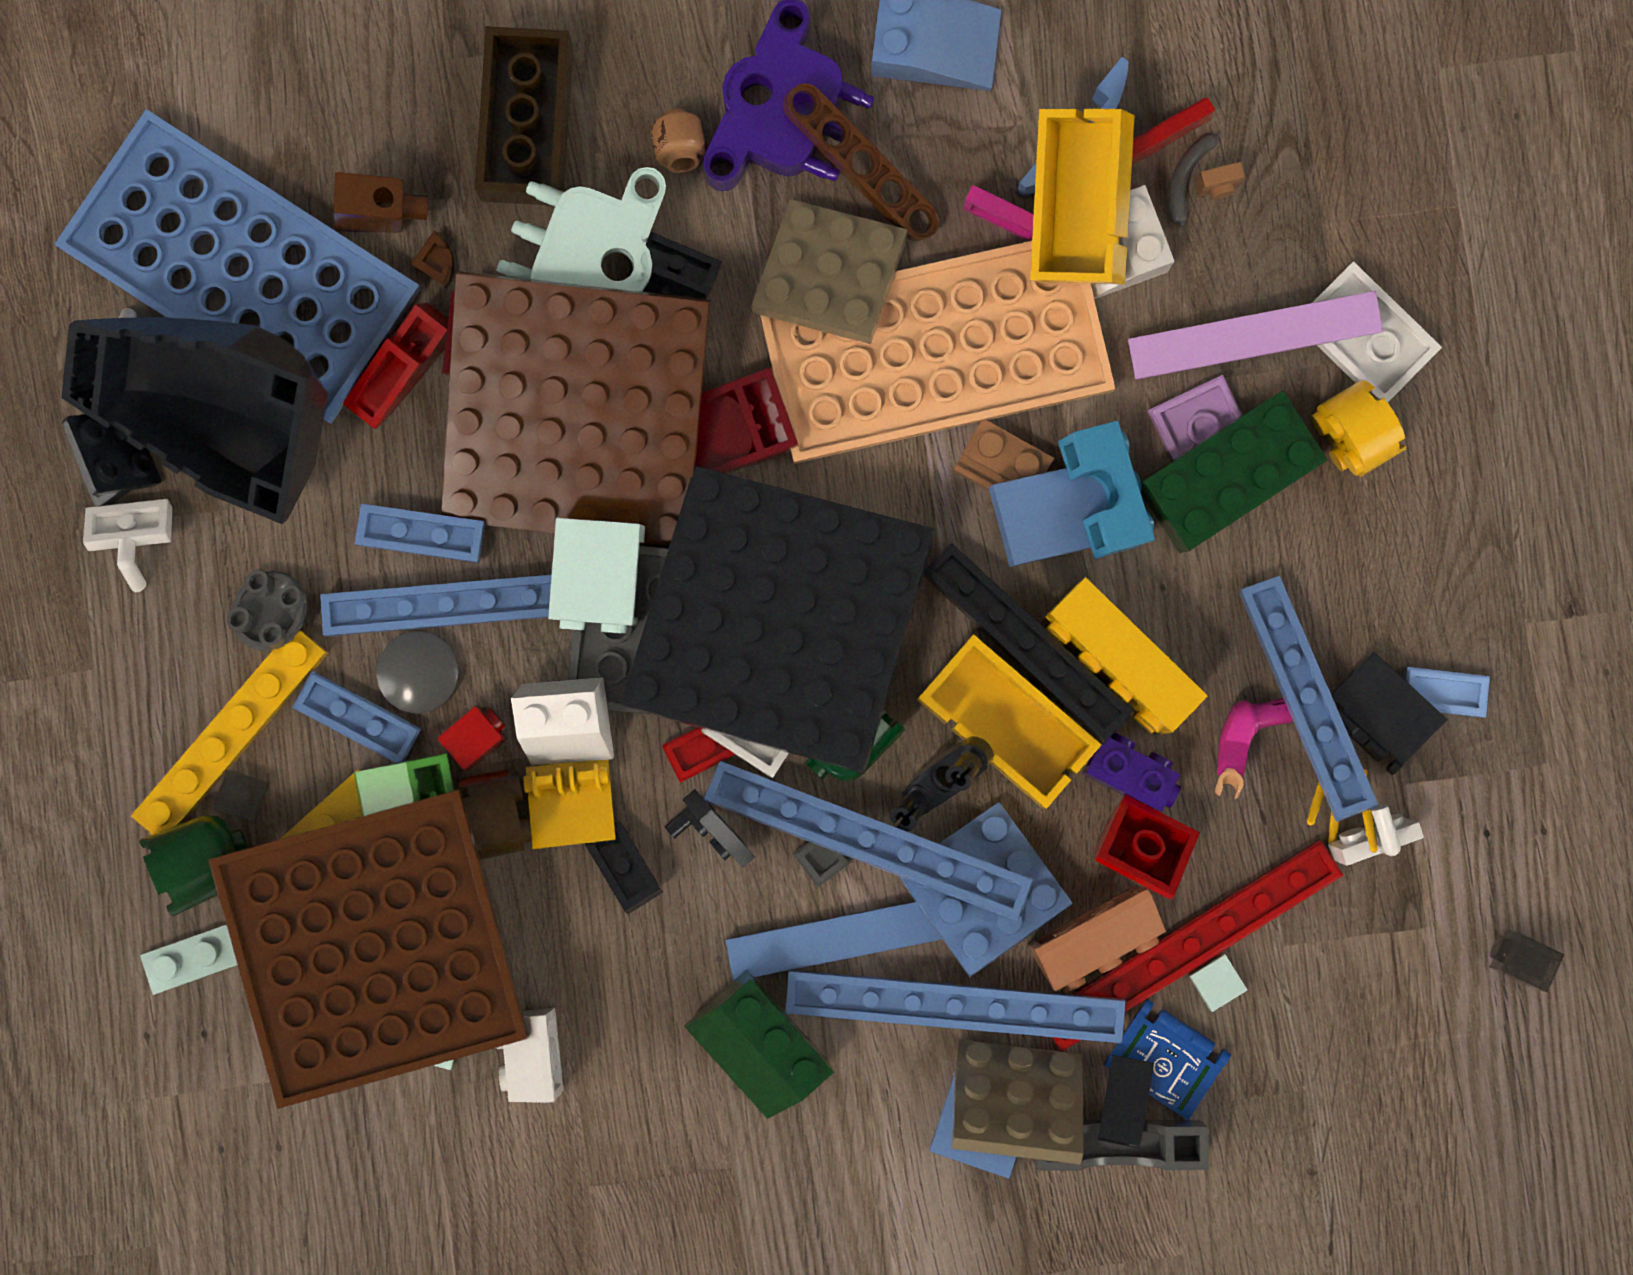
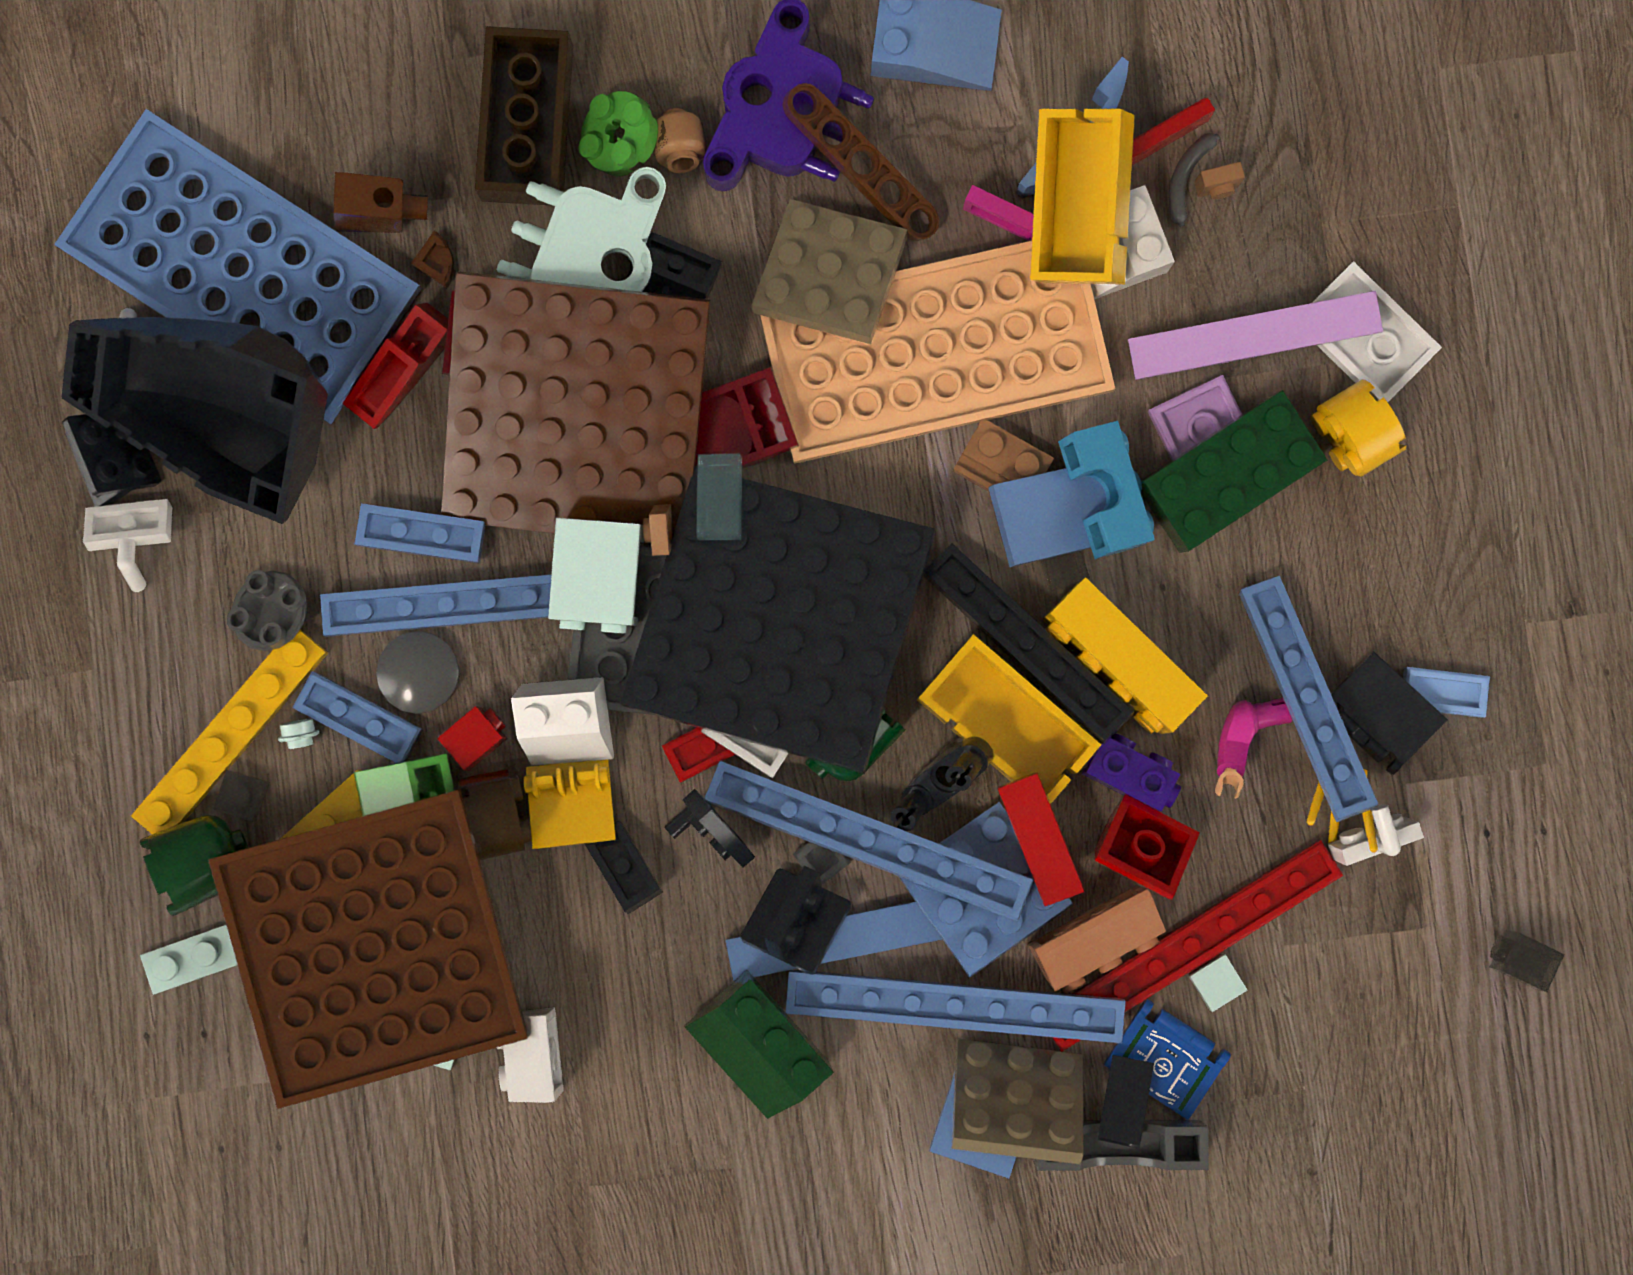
none -> light aqua plate [278,718,319,749]
none -> bright green plate [578,91,658,176]
none -> medium nougat plate [643,504,673,556]
none -> clear light blue tile [697,454,742,540]
none -> black bracket [740,866,851,975]
none -> red tile [998,772,1085,907]

